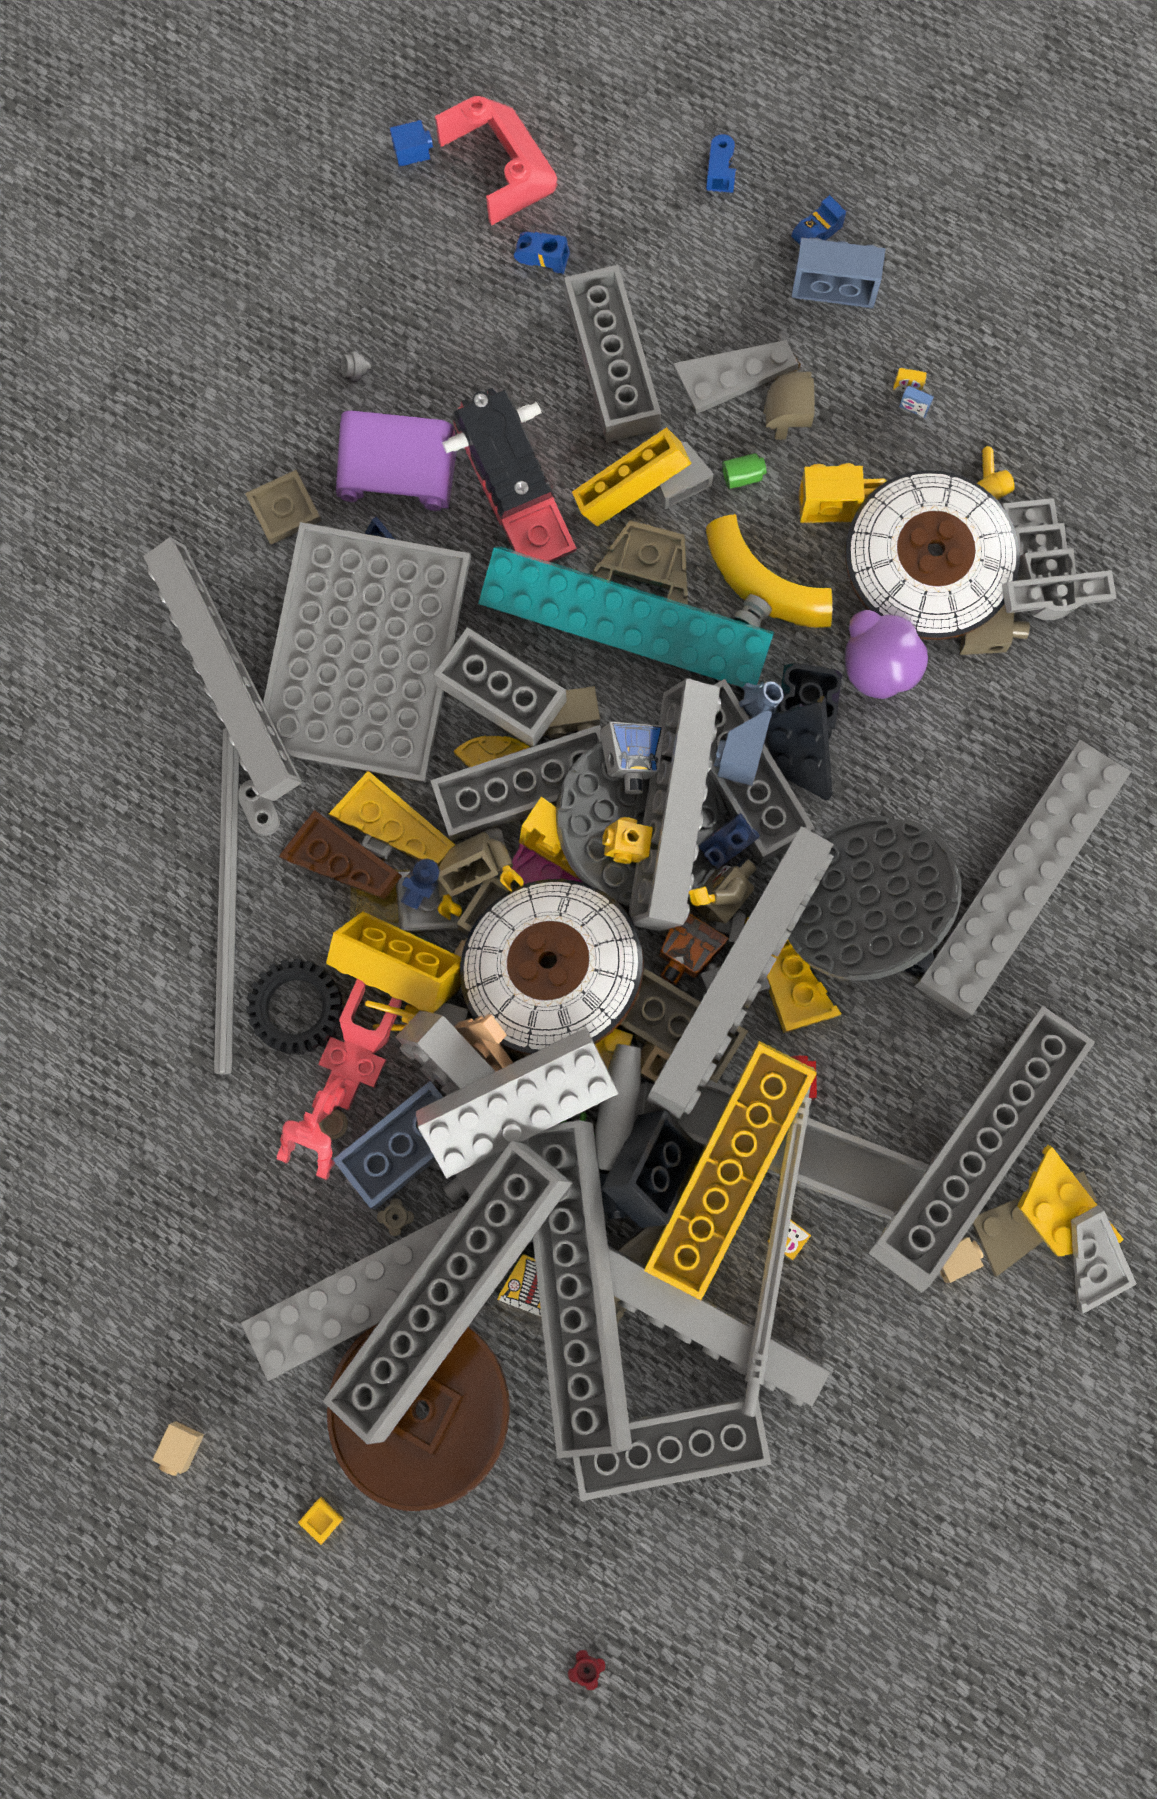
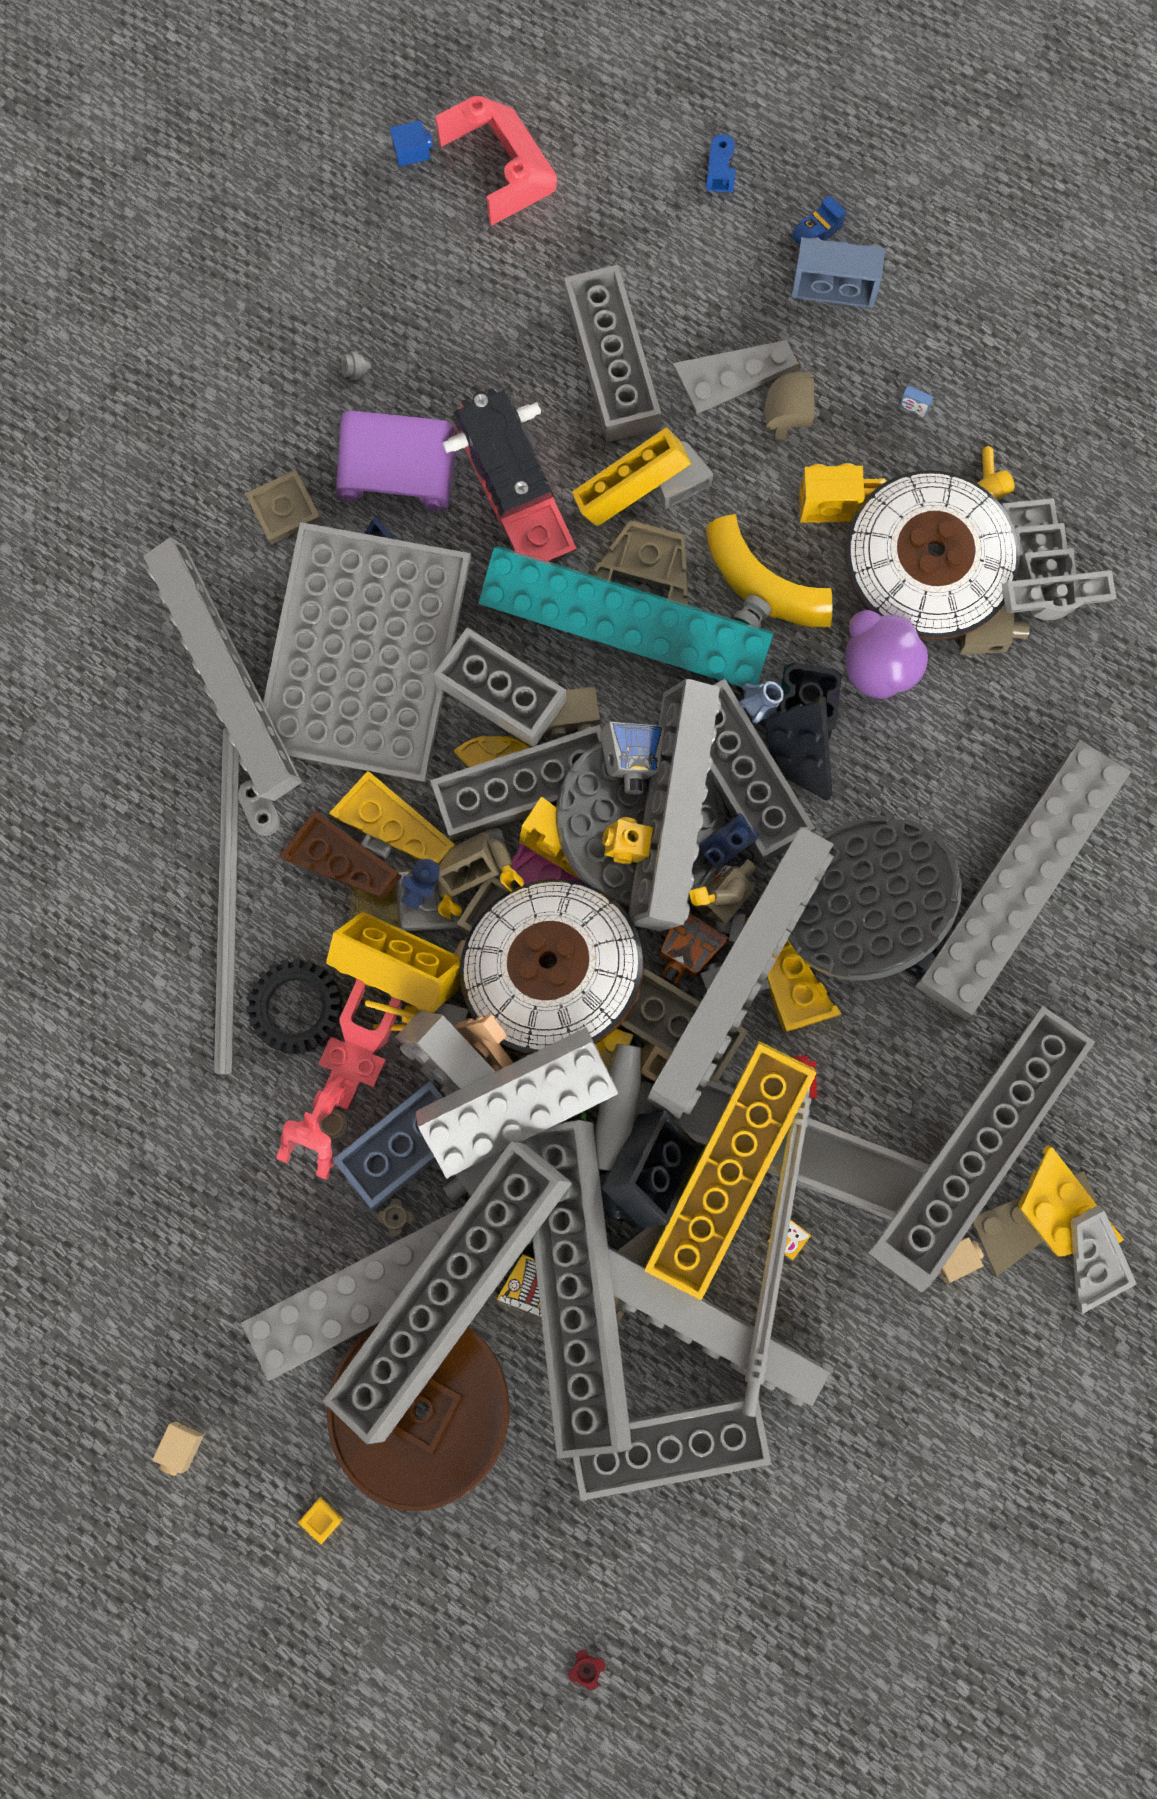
blue leg [514,232,570,274] -> none
sand blue slope [714,711,772,786] -> none
bright green brick [722,453,766,489] -> none
yellow tile [893,368,927,392] -> none

